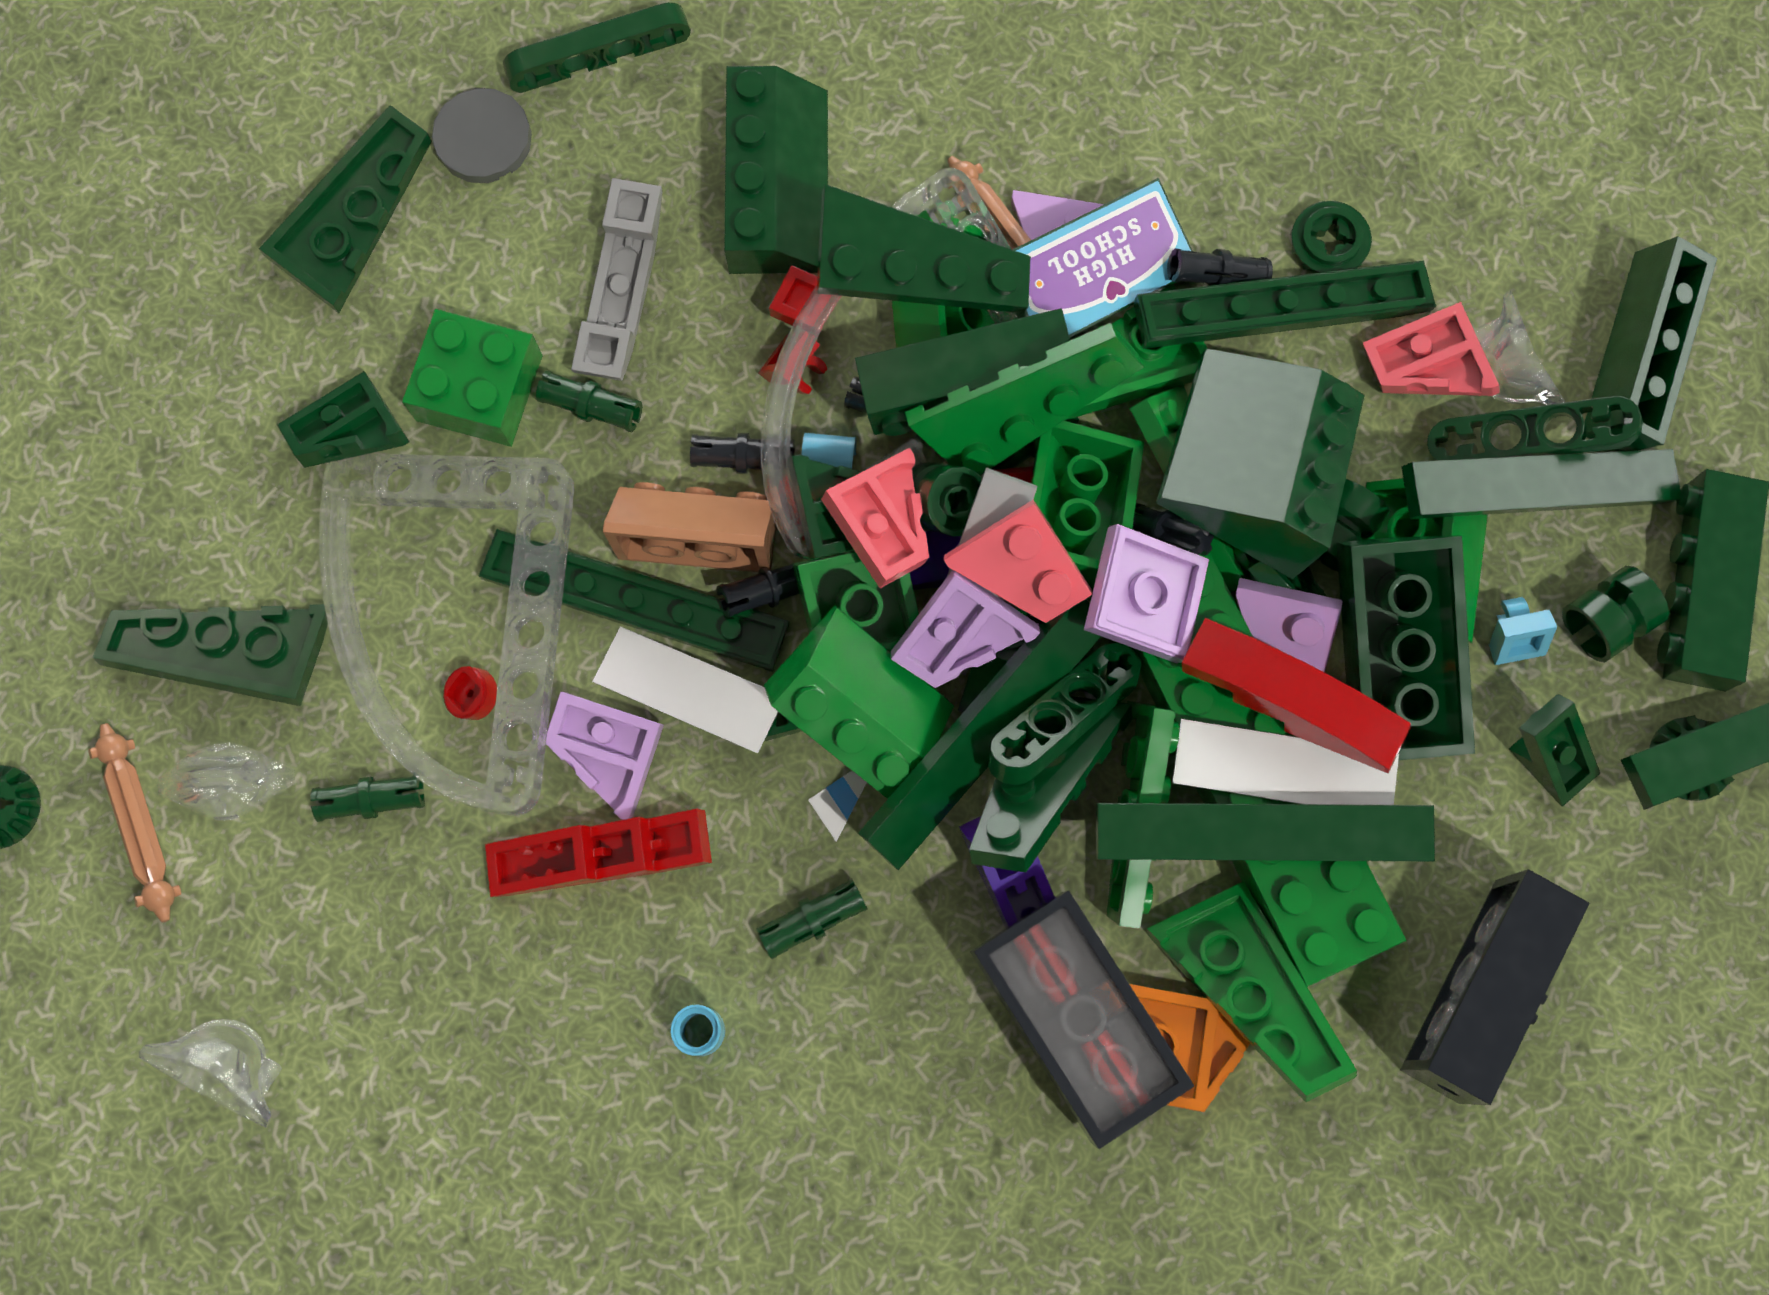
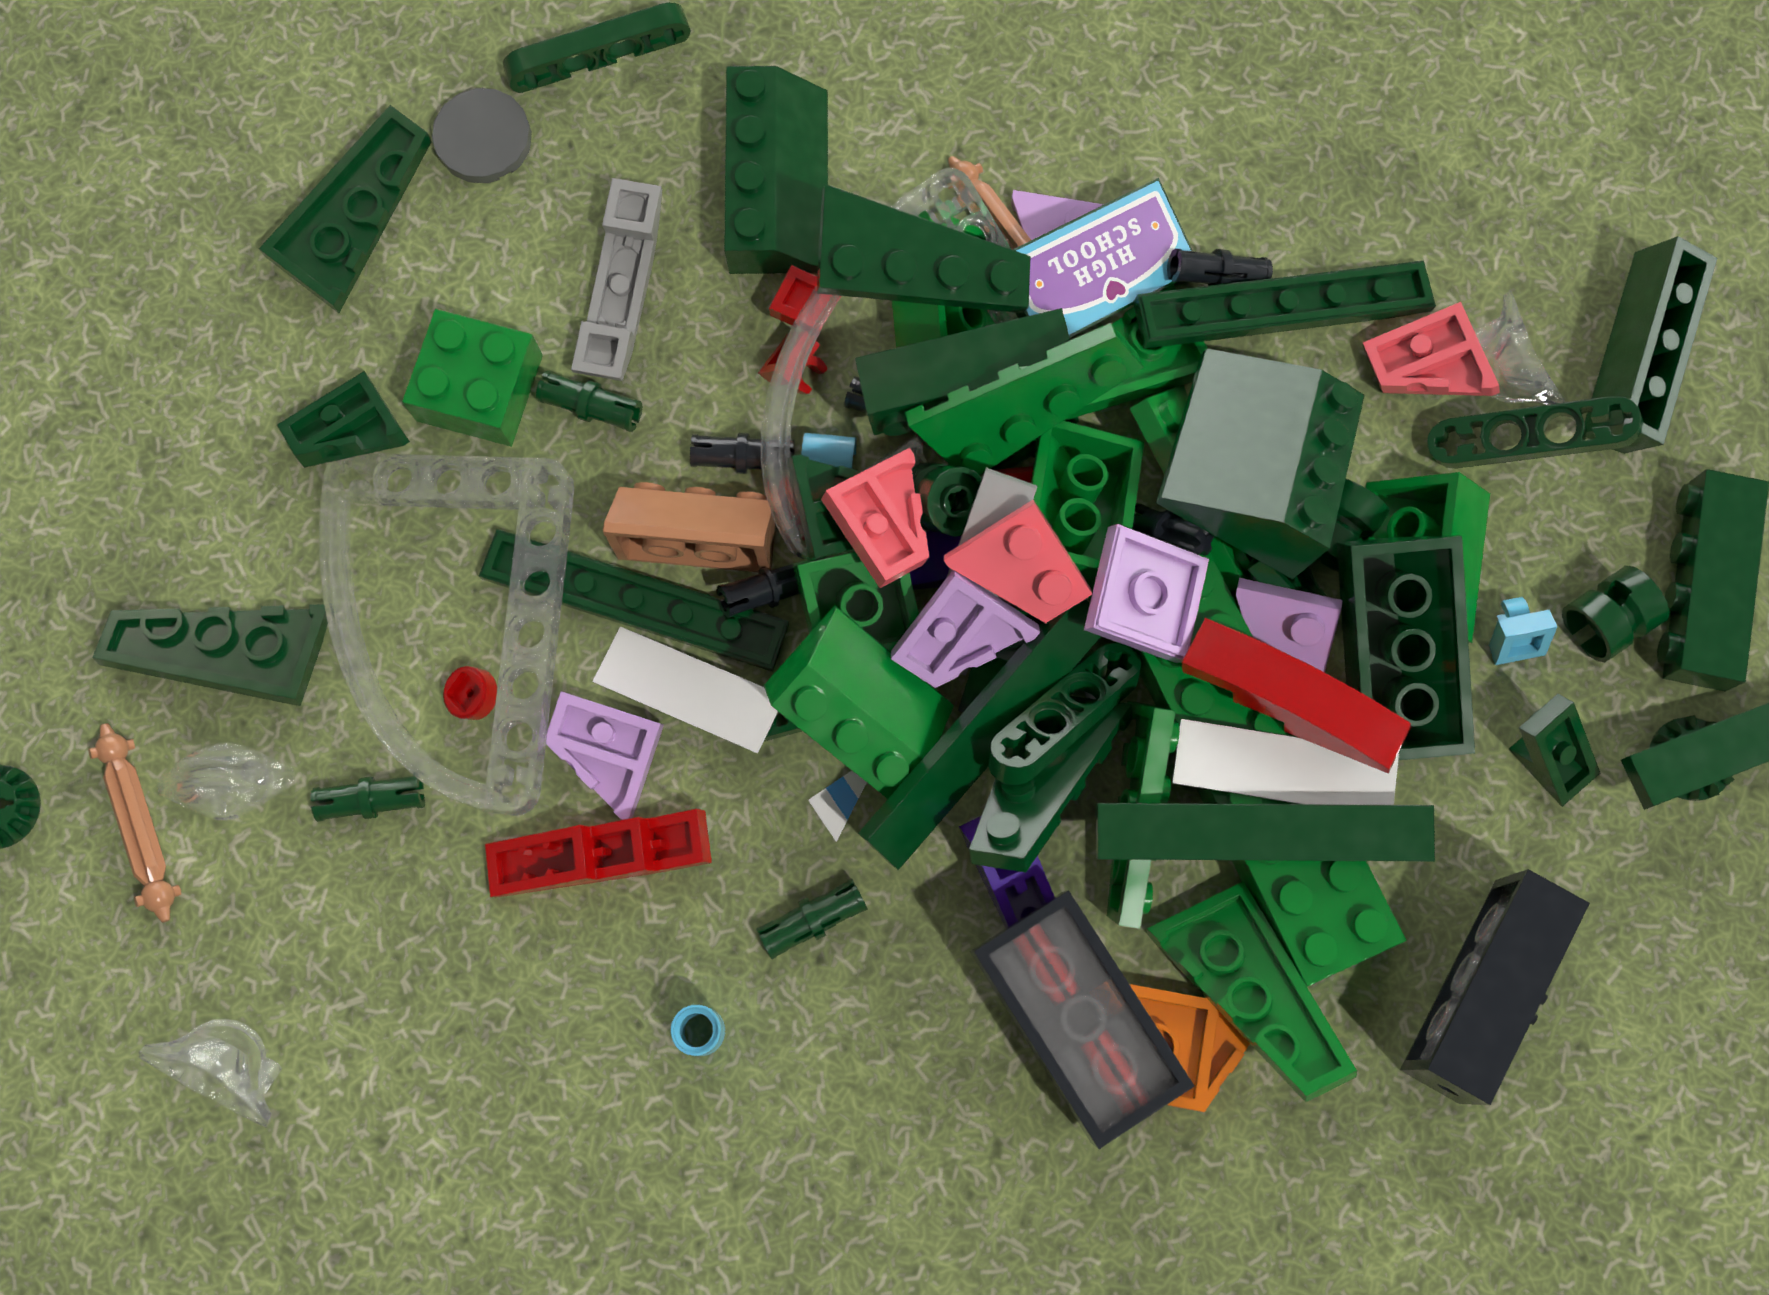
dark green gear [1290,201,1372,273] -> none
tile [1401,449,1681,519] -> none

